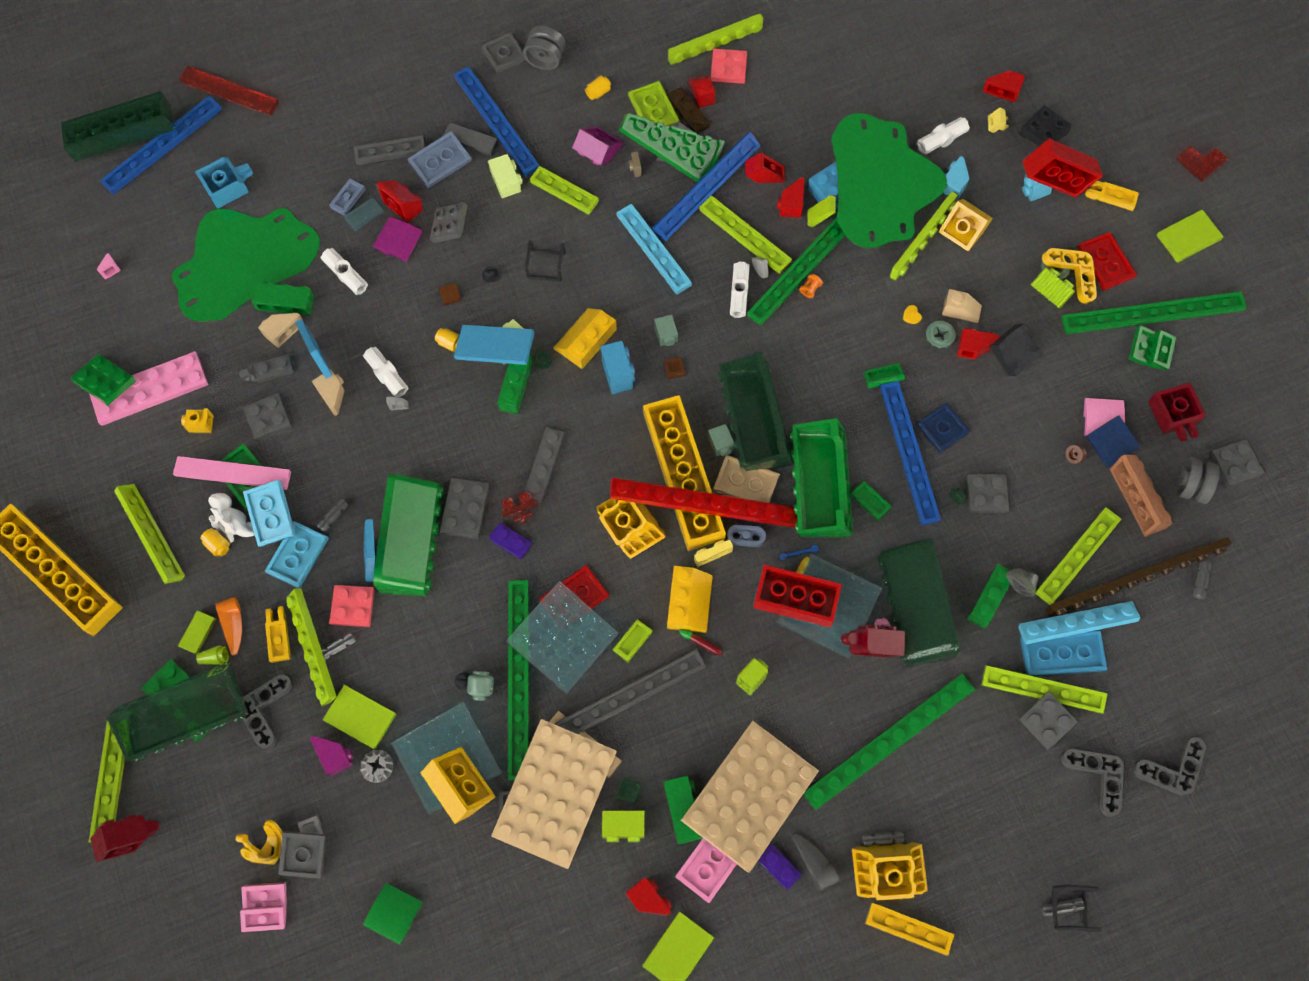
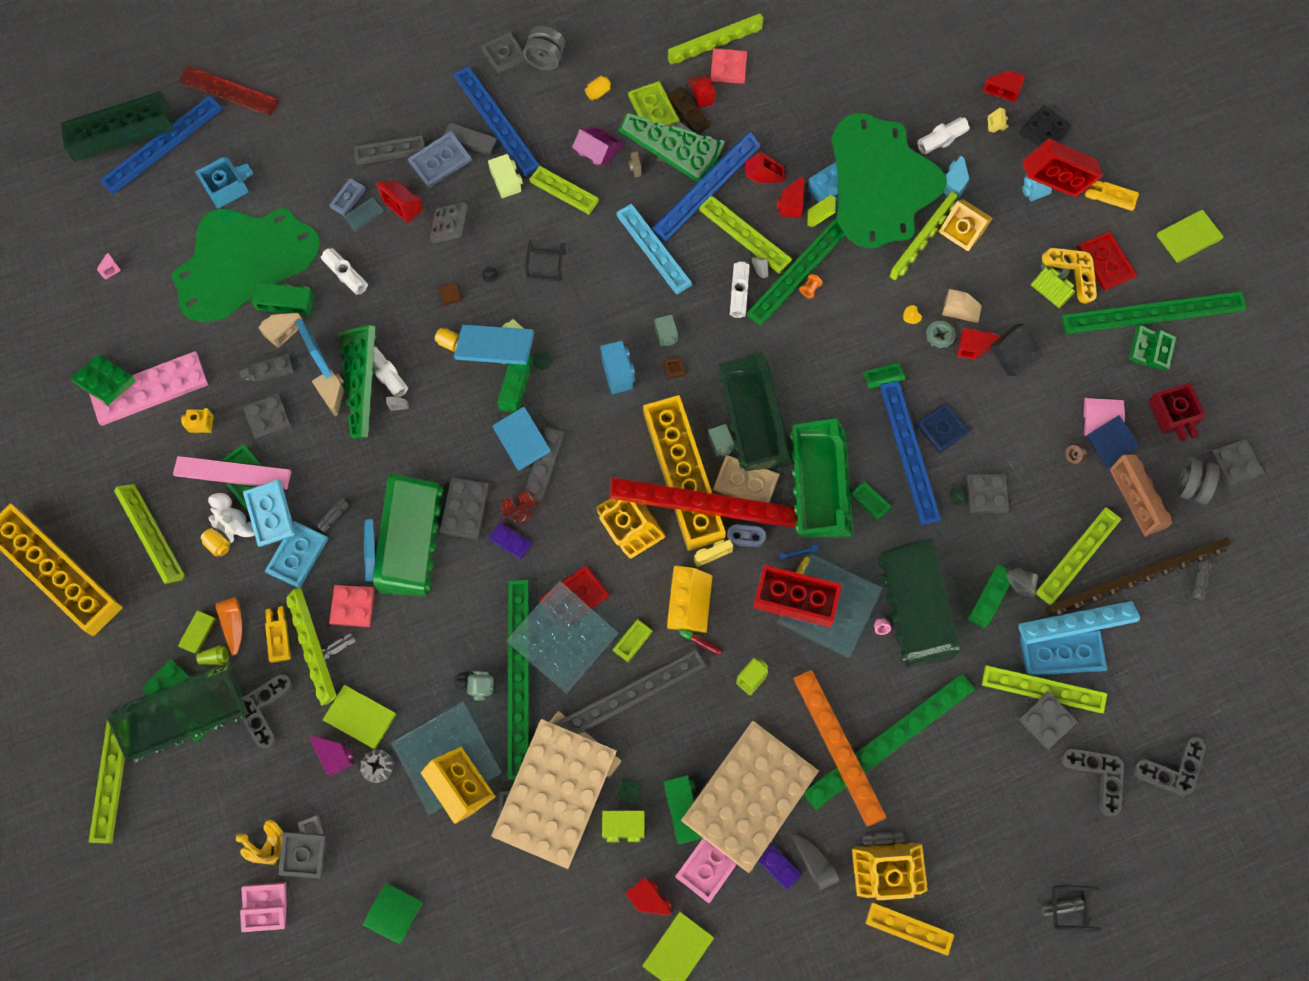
dark red hinge [90,814,160,863] -> none
magenta slope [373,217,423,262] -> none
yellow slope [553,308,617,369] -> none
dark red hinge [840,625,905,658] -> none
clear red plate [1176,145,1228,182] -> none
none -> green wing [338,325,376,439]
none -> dark azure tile [492,407,551,471]
none -> orange plate [794,670,886,827]

